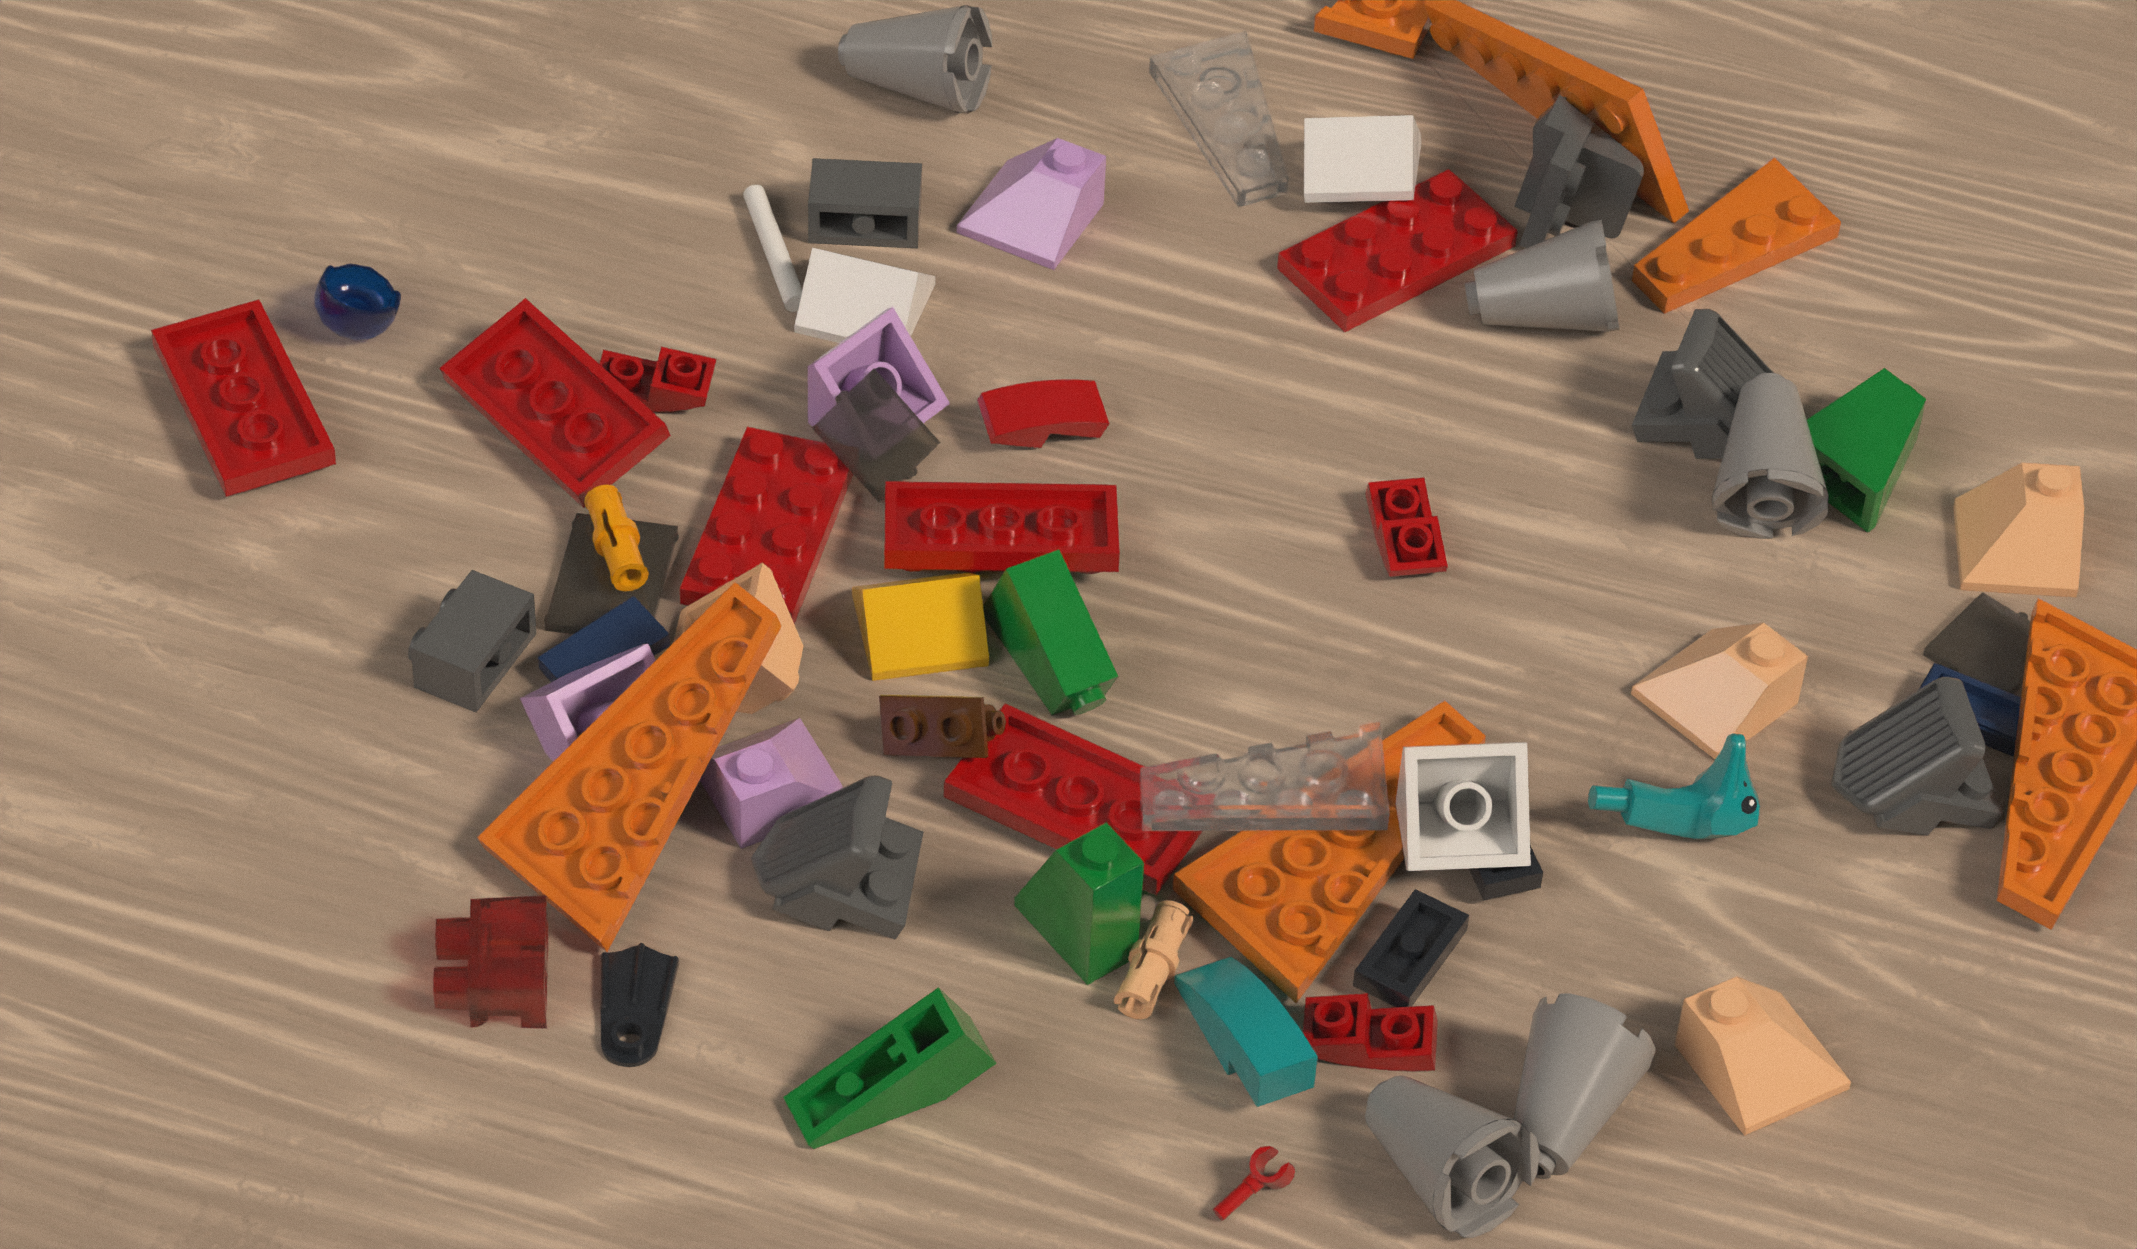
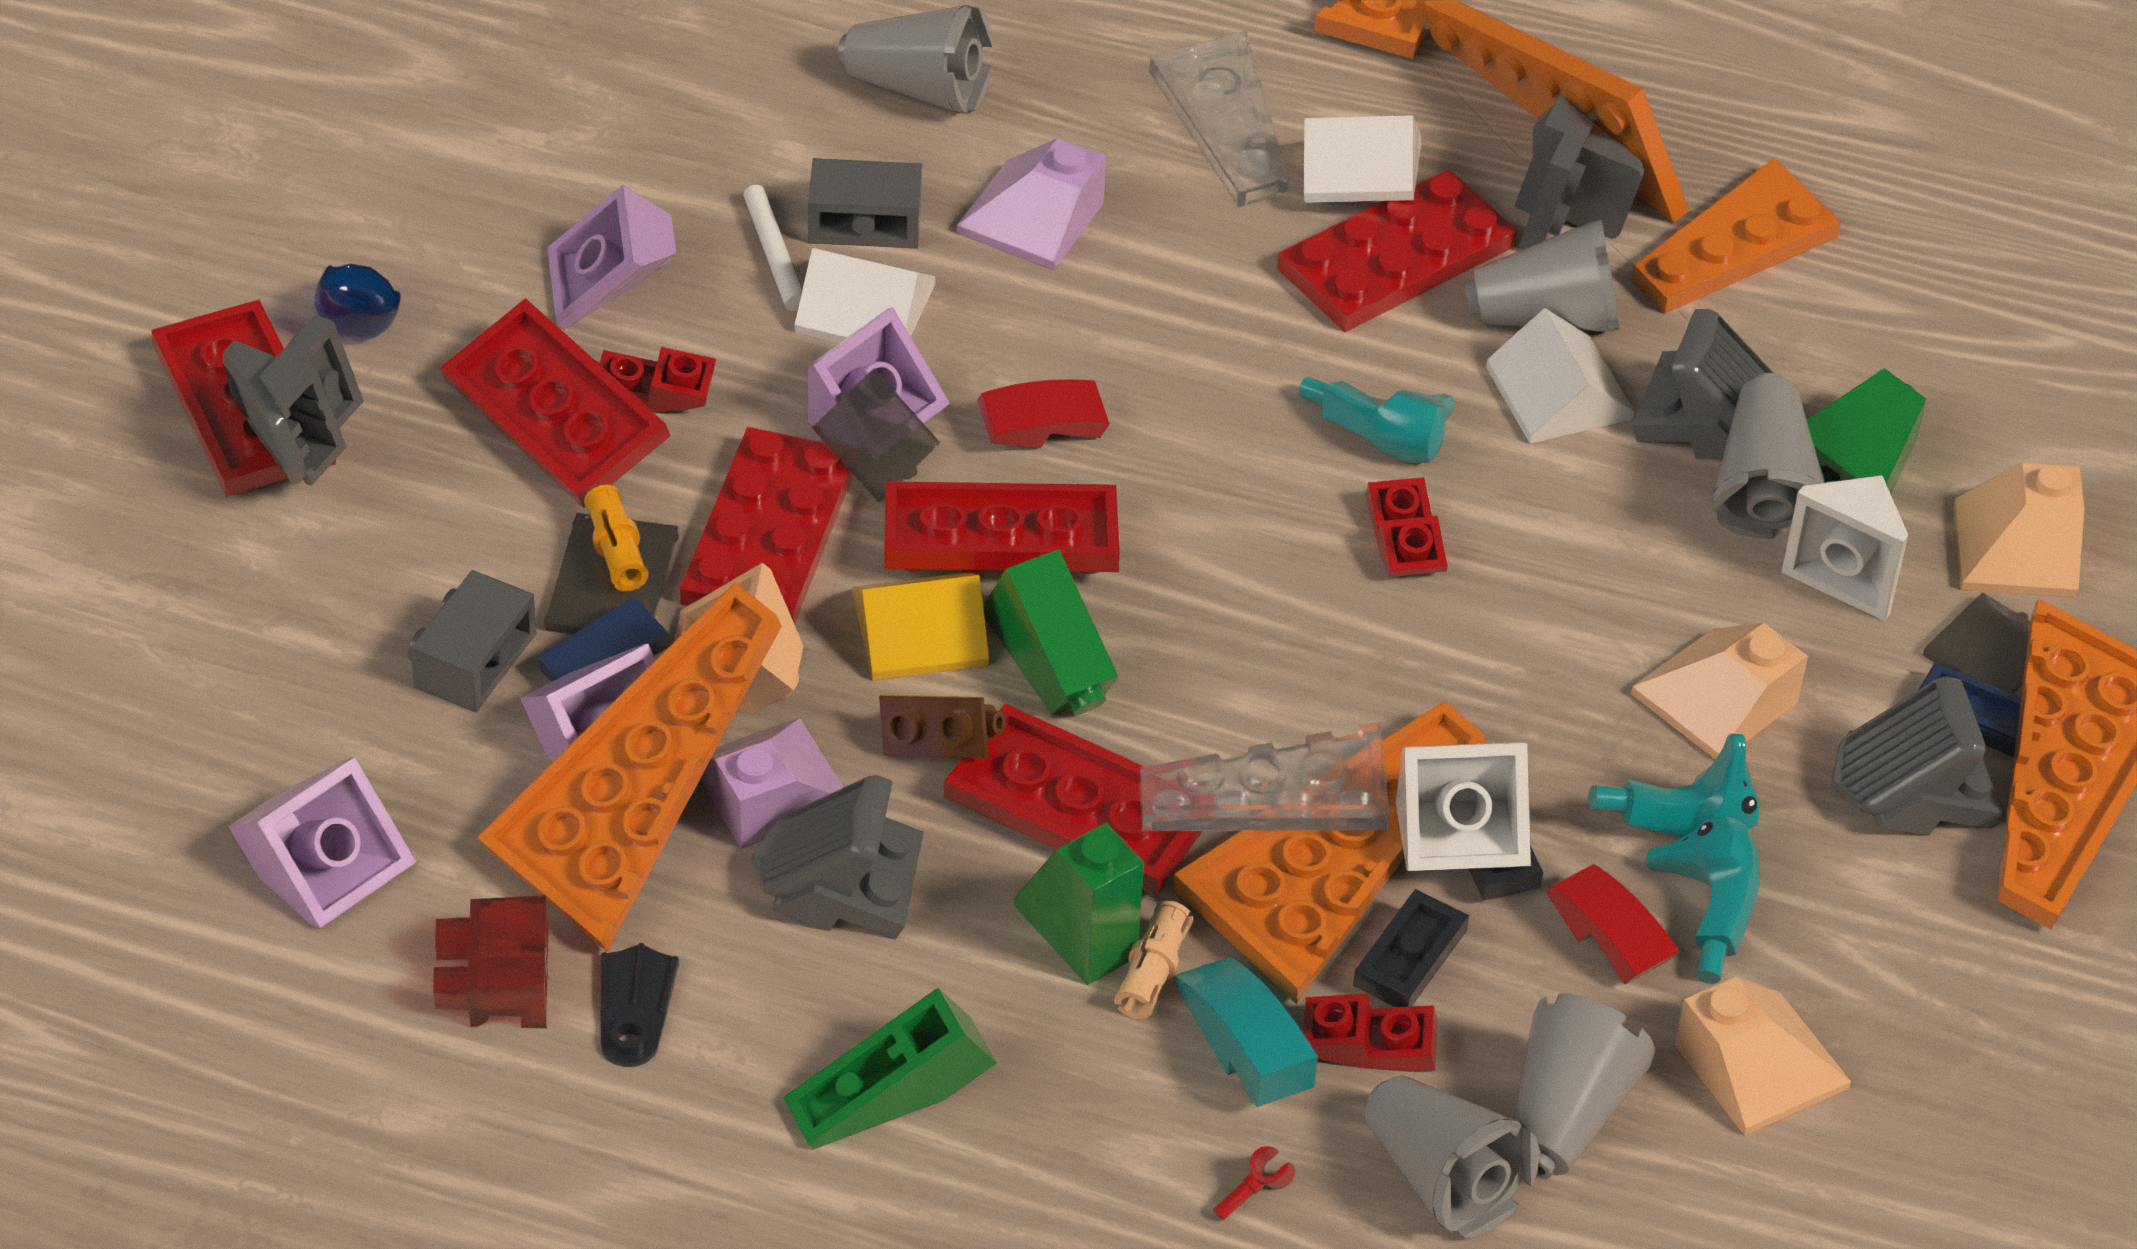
none -> dark grey piece [223,315,364,486]
none -> lavender slope [228,757,416,929]
none -> lavender slope [547,185,677,330]
none -> teal animal [1299,377,1455,463]
none -> white slope [1486,308,1635,444]
none -> red slope [1545,864,1680,985]
none -> teal animal [1645,815,1760,984]
none -> white slope [1781,475,1908,621]

